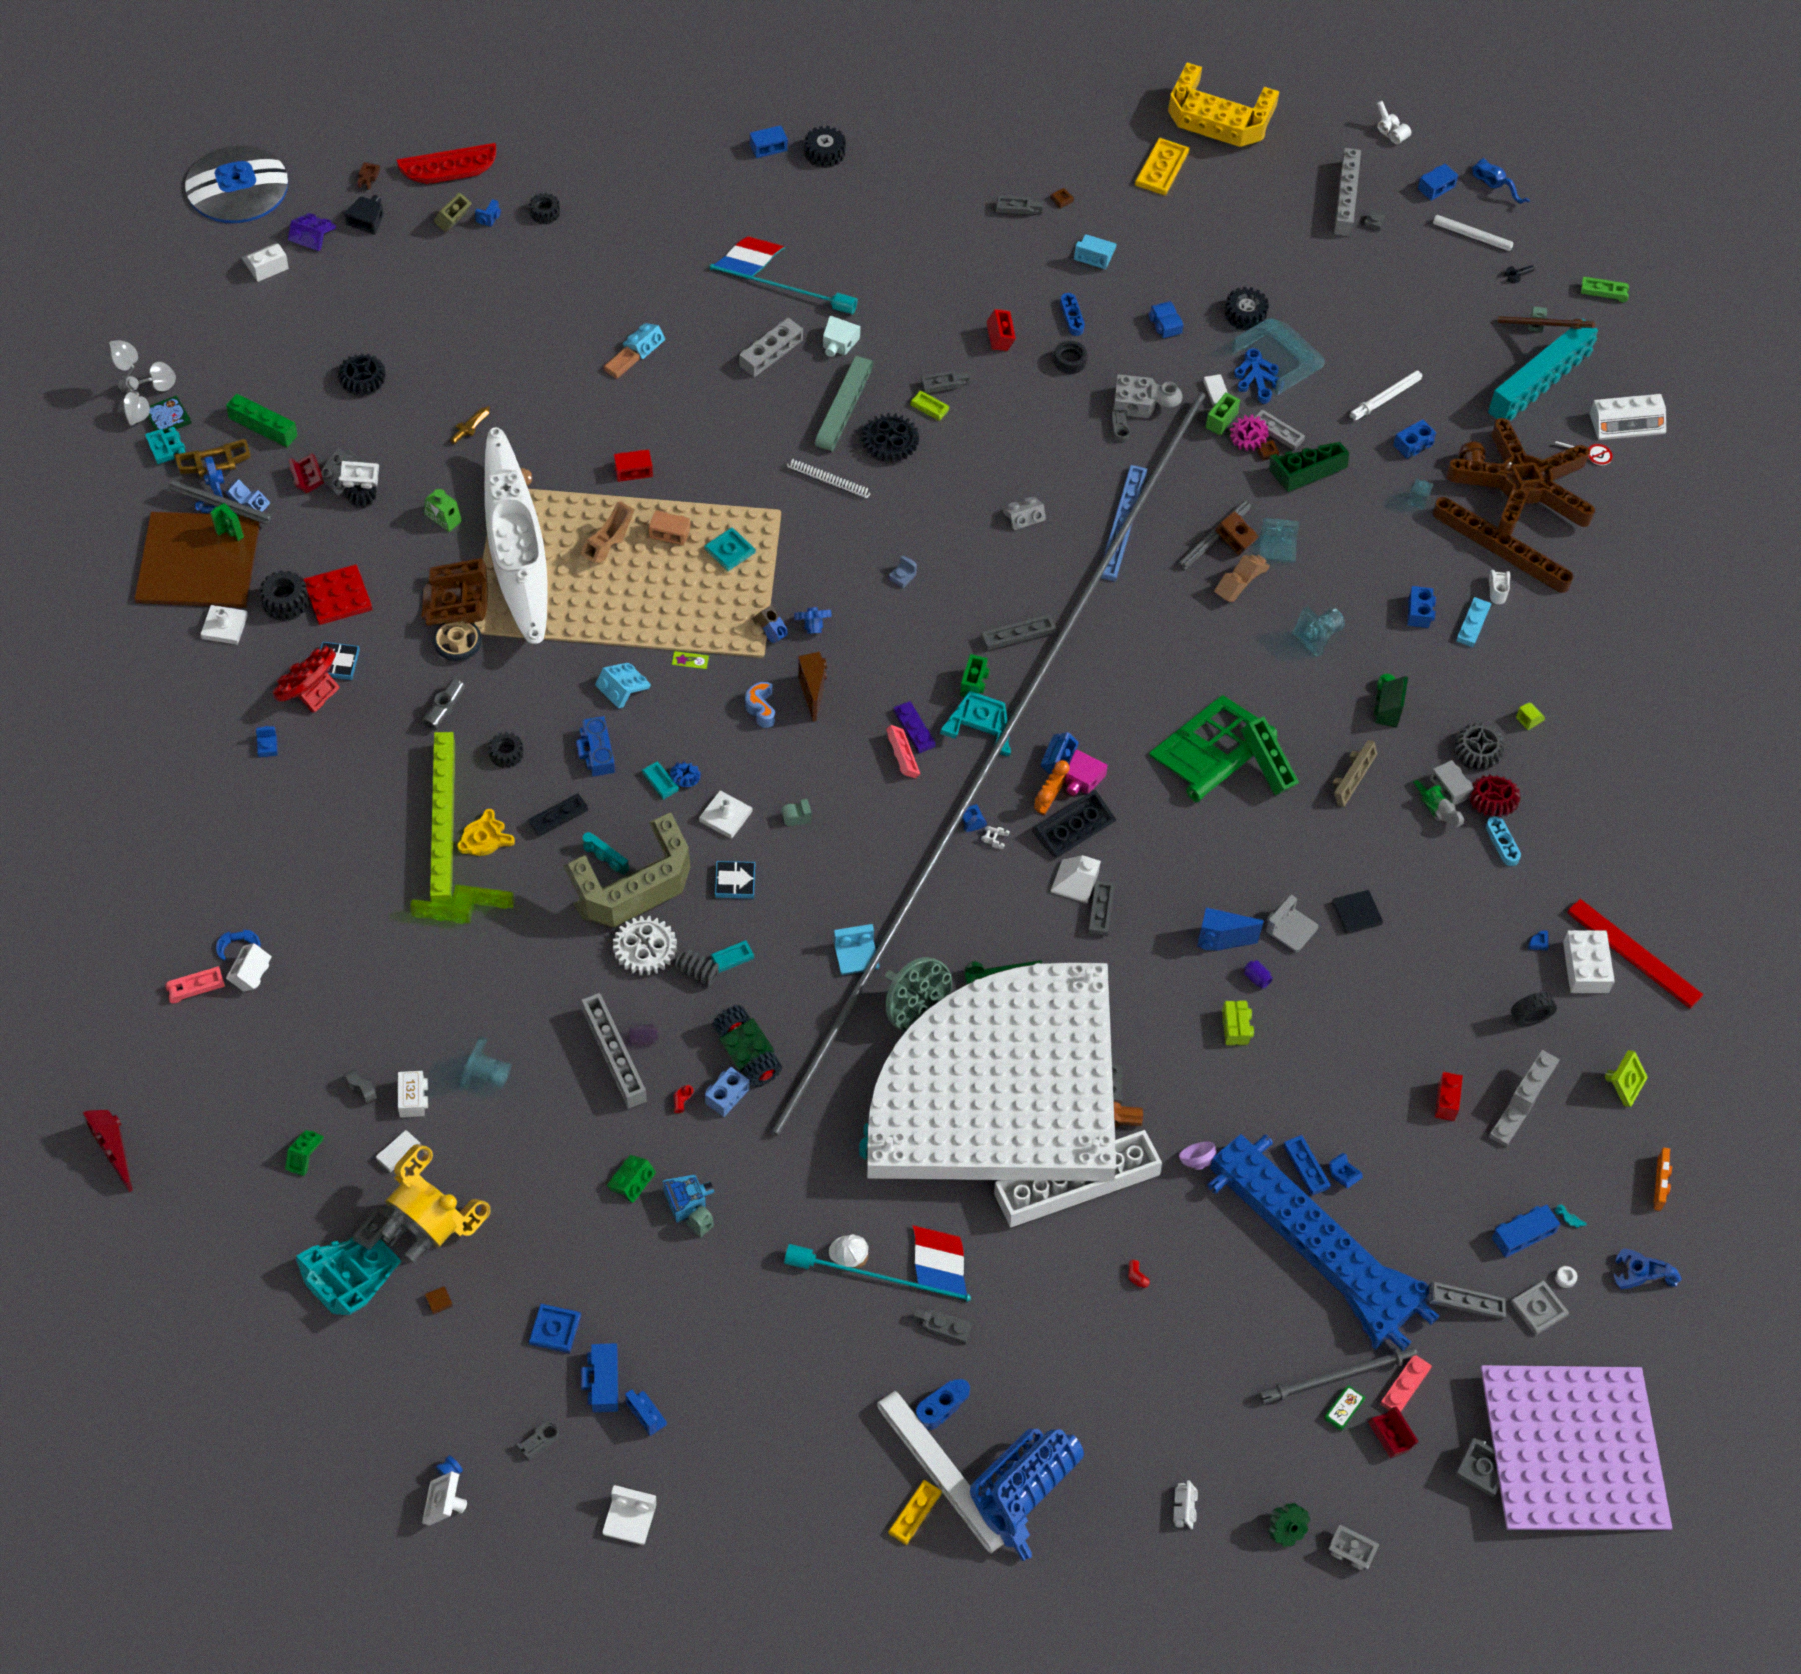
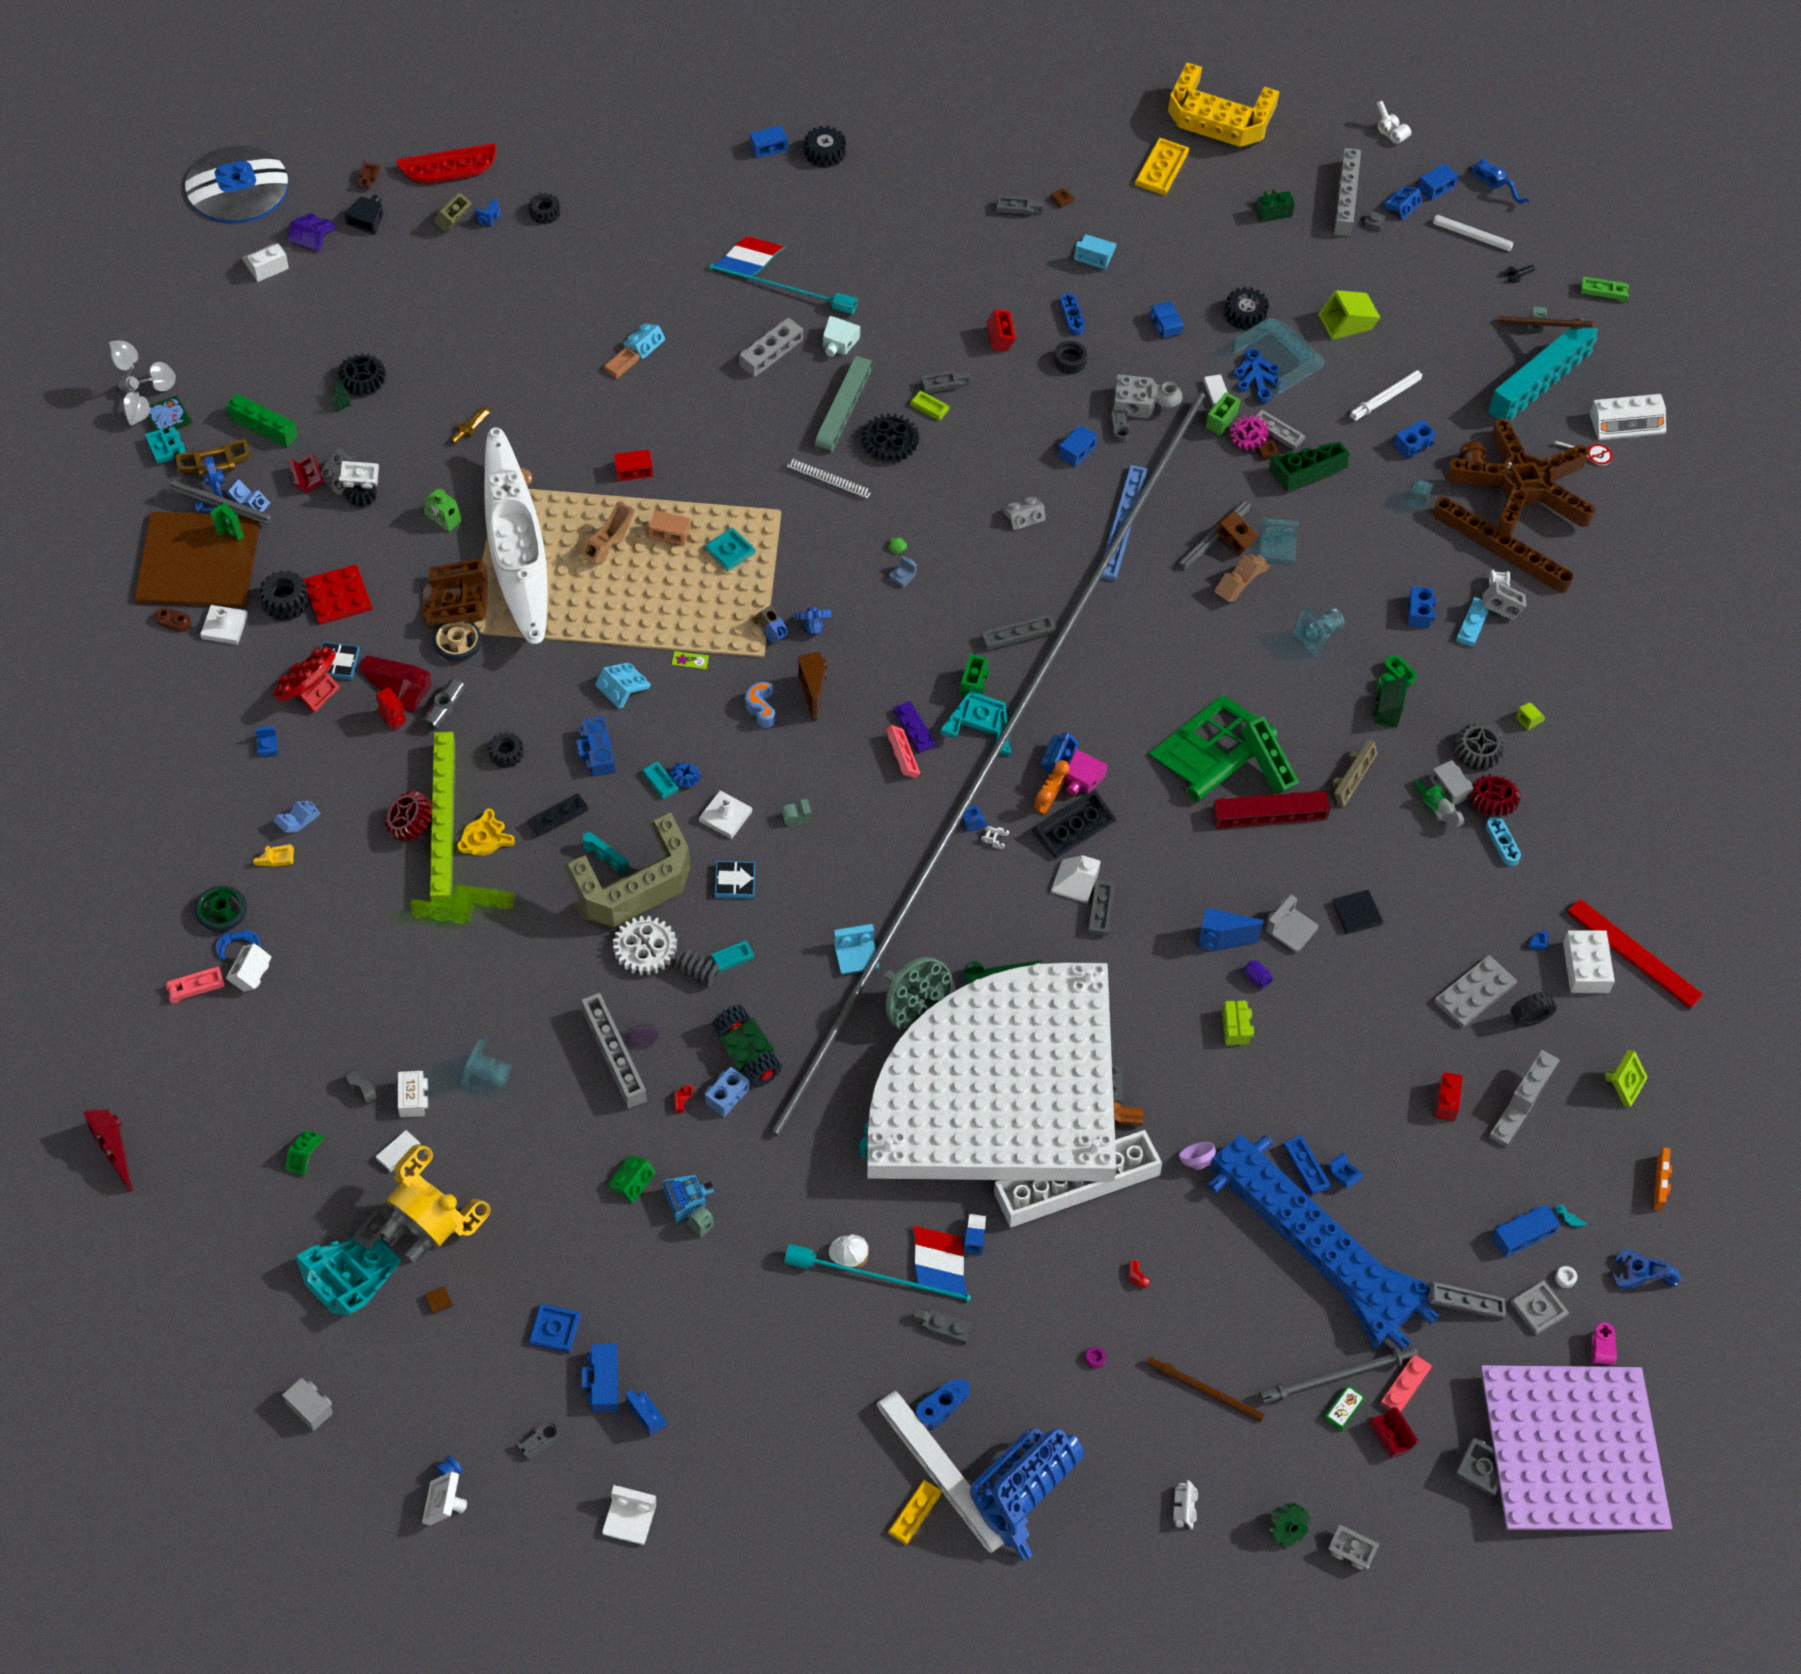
none -> copper plate [154,608,191,632]
none -> dark green wheel [195,885,247,932]
none -> yellow slope [253,844,294,866]
none -> medium blue slope [273,801,321,832]
none -> light grey brick [282,1378,333,1431]
none -> clear green bracket [331,380,351,412]
none -> dark red wedge [357,655,432,713]
none -> red brick [376,687,406,730]
none -> dark red gear [384,791,433,842]
none -> bright green piece [888,537,907,555]
none -> blue leg [964,1213,986,1255]
none -> blue brick [1058,425,1098,467]
none -> magenta tile [1085,1346,1106,1369]
none -> reddish brown bar [1146,1357,1265,1421]
none -> dark red brick [1212,790,1330,829]
none -> dark green brick [1255,189,1295,223]
none -> lime slope [1318,290,1381,339]
none -> blue bracket [1384,186,1422,220]
none -> green plate [1385,655,1417,687]
none -> light grey plate [1434,955,1517,1028]
none -> light grey brick [1483,581,1526,620]
none -> dark pink piece [1592,1322,1617,1365]

